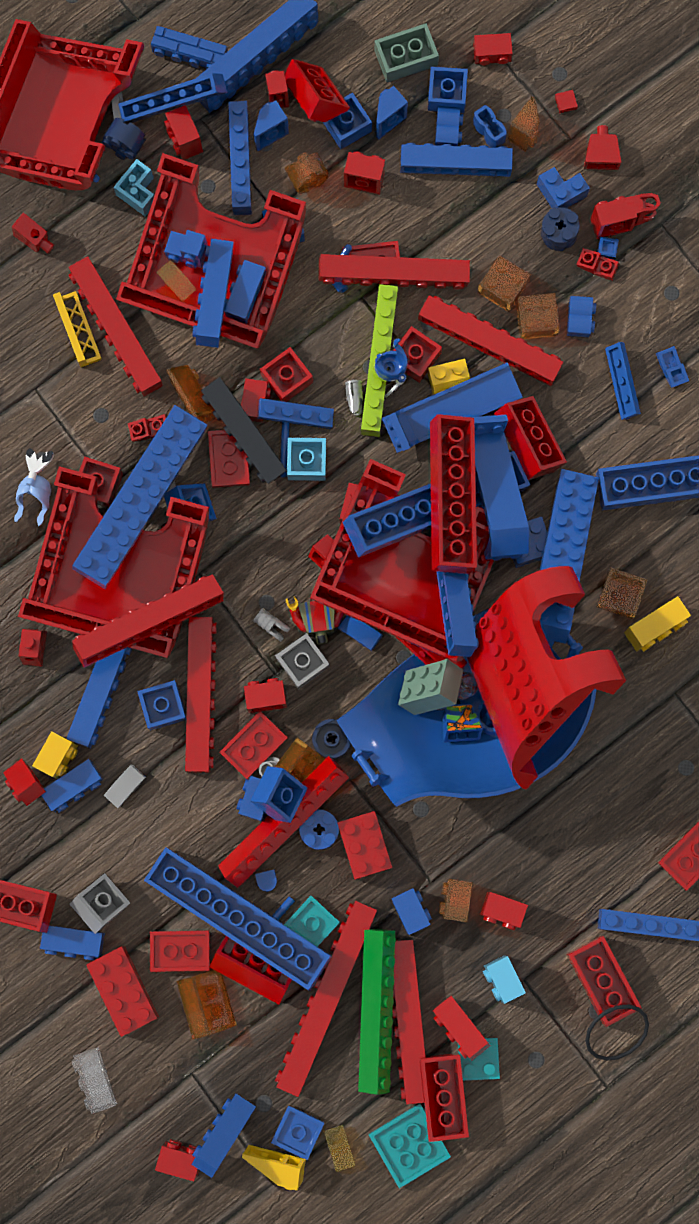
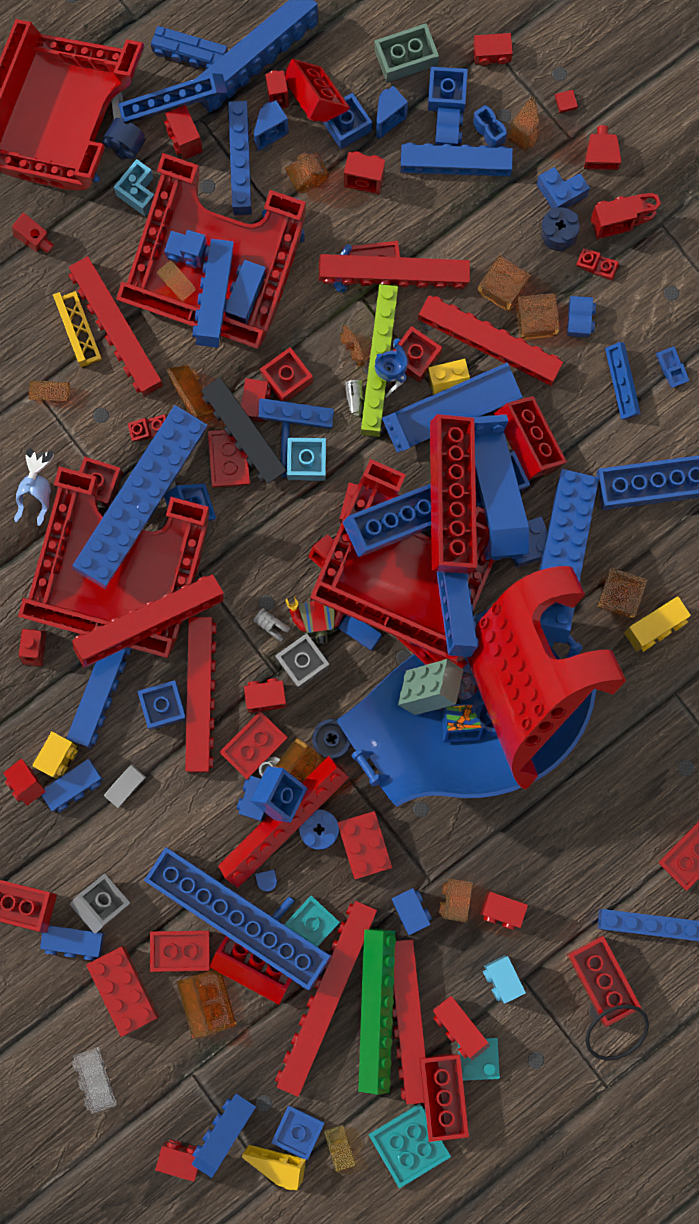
blue tile [598,237,619,259] -> none
none -> clear orange slope [29,381,70,402]
none -> clear orange slope [340,326,364,366]

